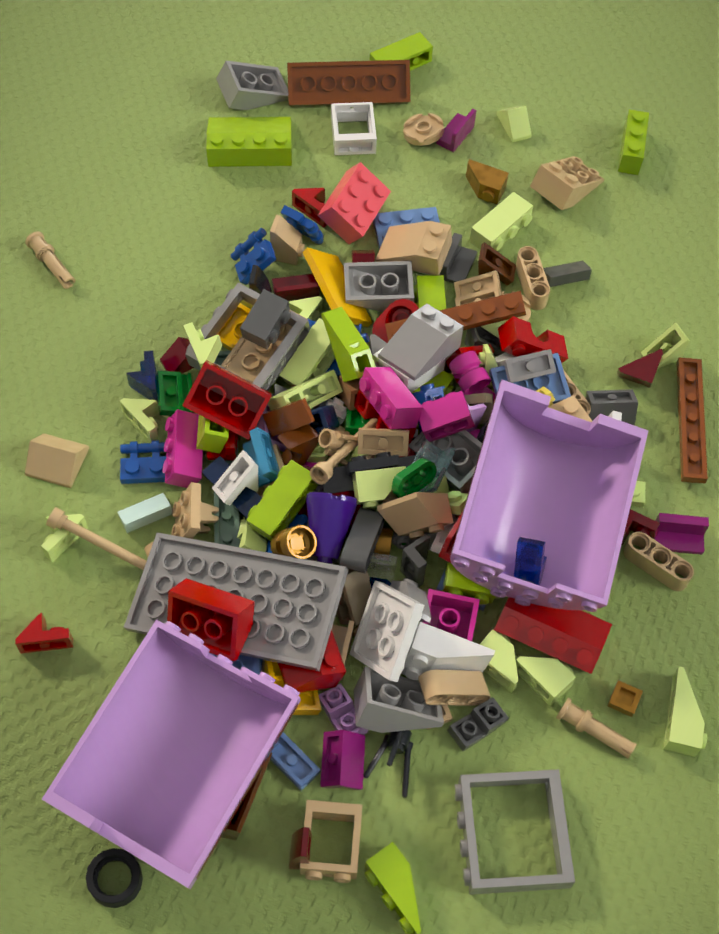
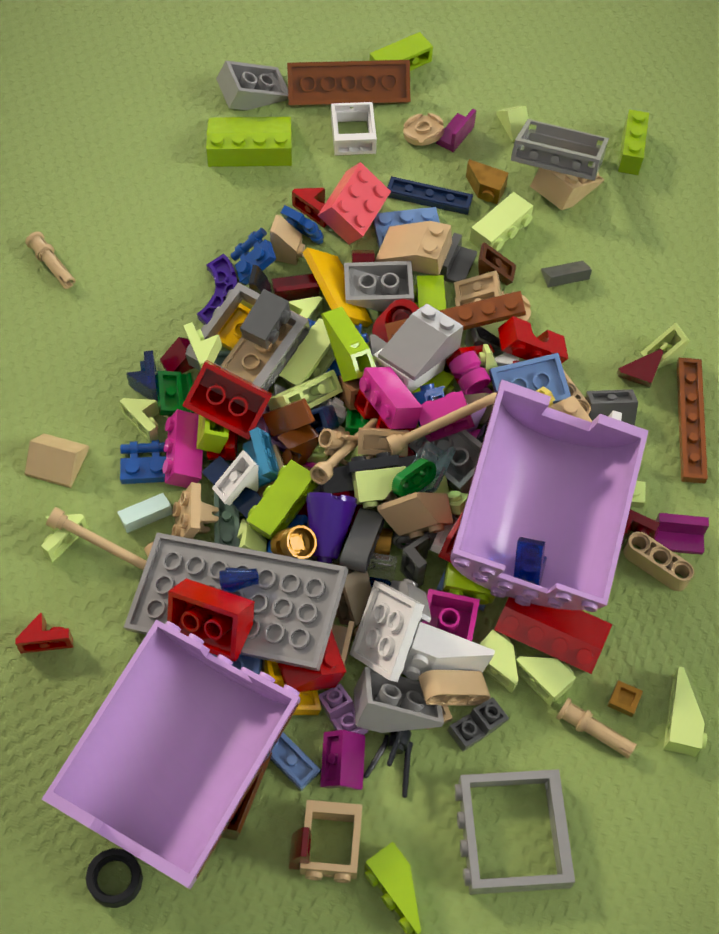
light grey panel [499,349,556,383] -> none
tan beam [516,246,550,310] -> none
none -> dark purple tile [197,254,238,325]
none -> clear blue cone [219,567,259,593]
none -> tan piece [386,392,497,455]
none -> dark blue tile [387,176,473,215]
none -> light grey window [510,119,609,181]

